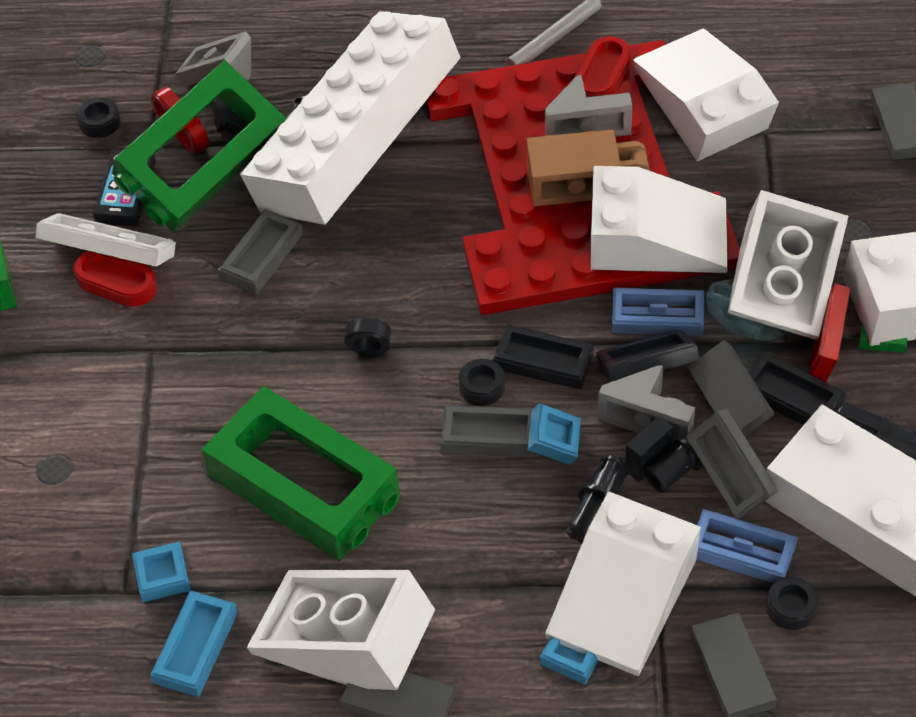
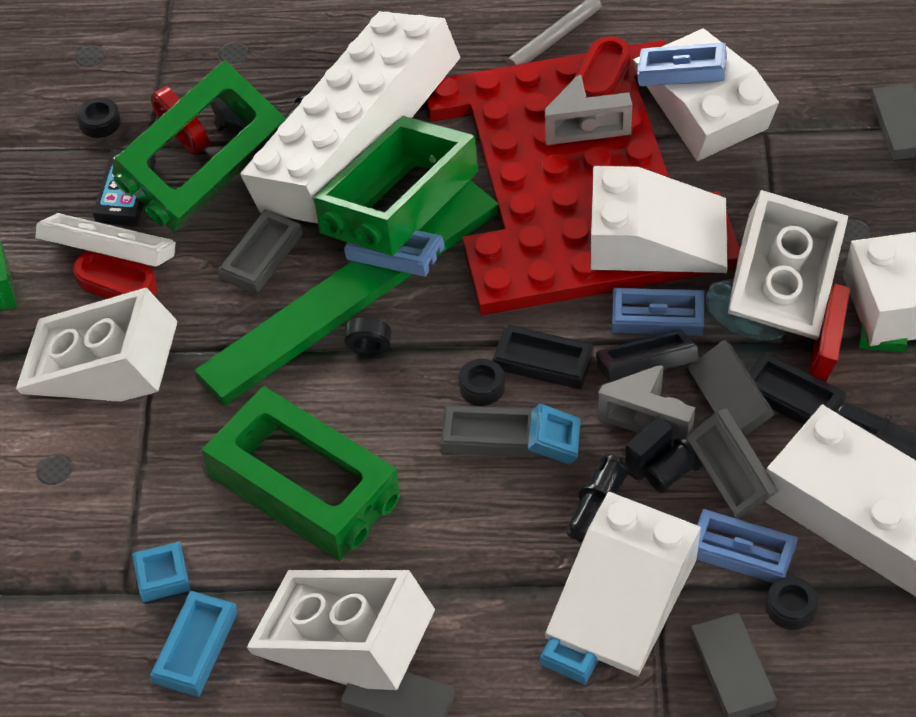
light grey slope [175,31,251,86] -> none
medium nougat brick [526,129,650,206] -> none
none -> white slope [16,288,178,402]
none -> green tile [194,180,499,407]
none -> green piece [314,116,478,256]
none -> medium blue tile [344,230,444,277]
none -> medium blue tile [637,42,727,86]

